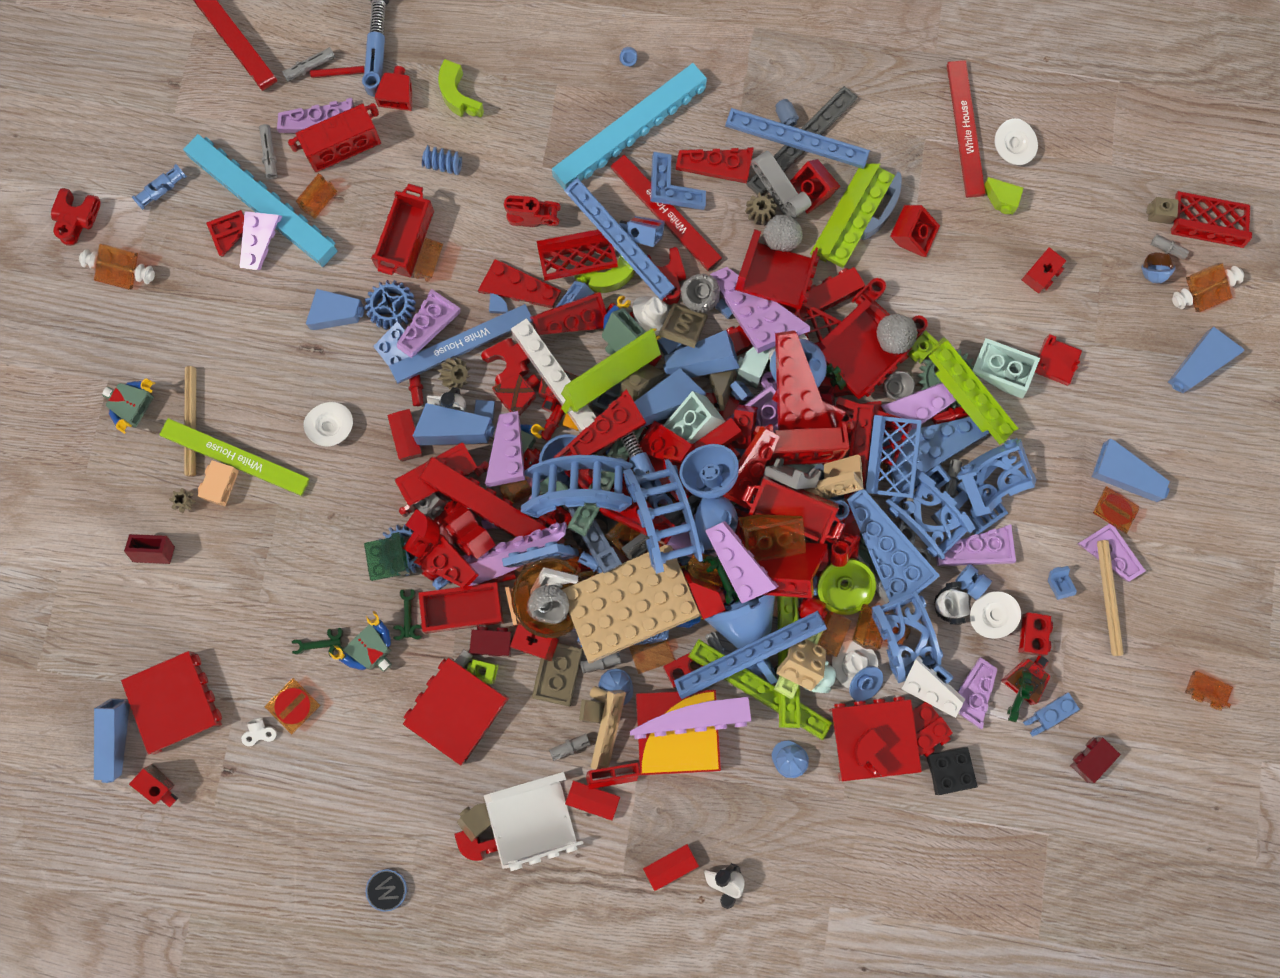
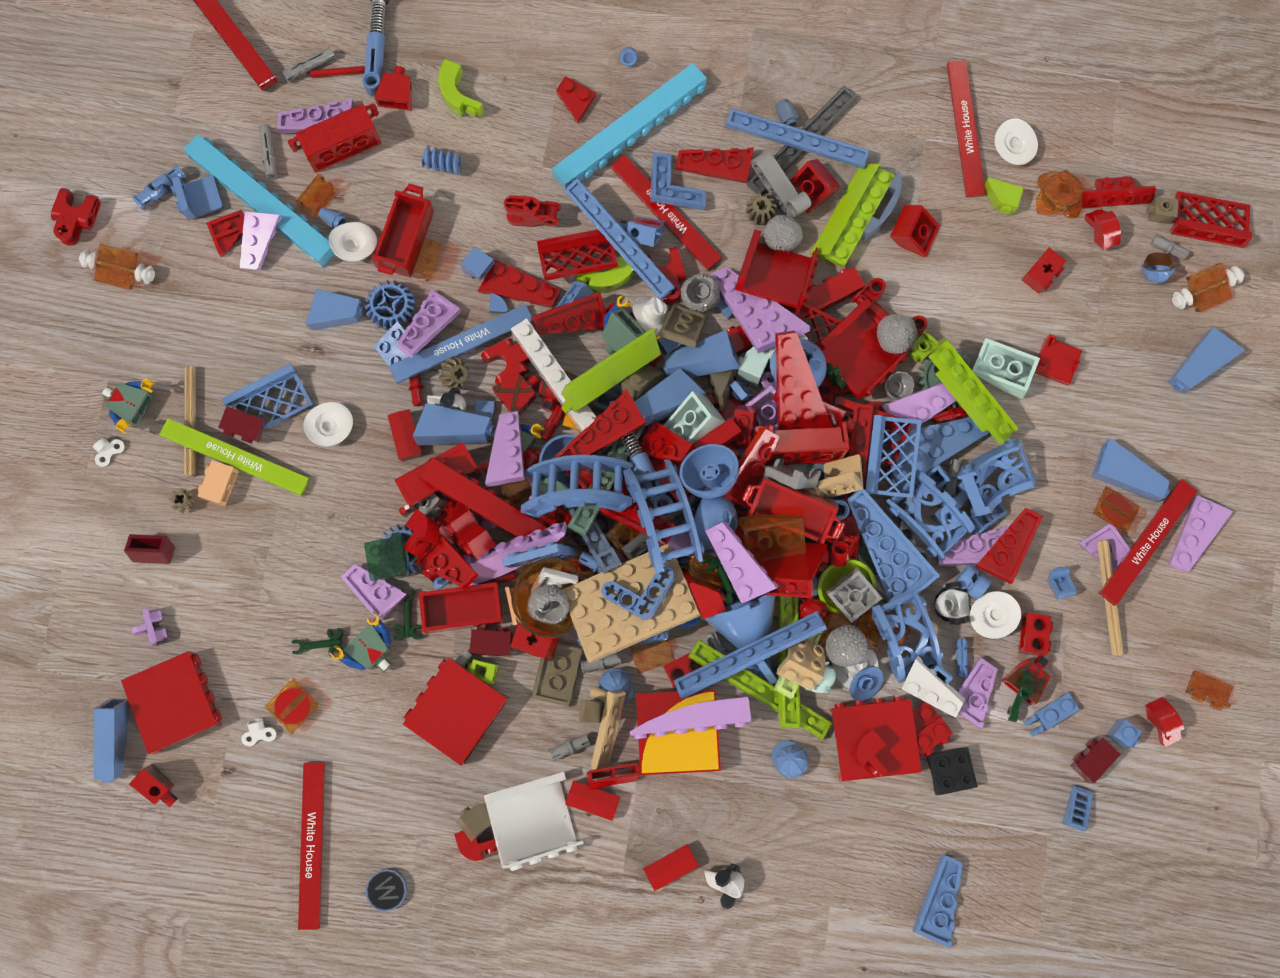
none -> white piece [92,437,125,467]
none -> lavender hips [131,608,167,647]
none -> medium blue bracket [171,176,223,220]
none -> dark red piece [218,406,267,444]
none -> medium blue fence [221,364,313,431]
none -> red tile [298,762,325,930]
none -> medium blue cone [318,207,347,229]
none -> white hat [328,222,377,262]
none -> lavender wing [341,564,408,620]
none -> medium blue piece [461,247,495,281]
none -> red wing [556,76,596,123]
none -> medium blue beam [601,566,675,620]
none -> light grey hair [825,625,868,667]
none -> light grey piece [826,568,883,623]
none -> medium blue wing [912,854,962,948]
none -> medium blue axle [956,638,968,677]
none -> red wing [975,508,1043,584]
none -> clear orange brick [1036,170,1084,218]
none -> medium blue slope [1062,786,1093,832]
none -> red bracket [1080,176,1156,208]
none -> red brick [1085,209,1121,250]
none -> red tile [1099,479,1197,606]
none -> medium blue brick [1106,719,1142,748]
none -> red brick [1145,697,1184,747]
none -> lavender wing [1167,495,1233,573]

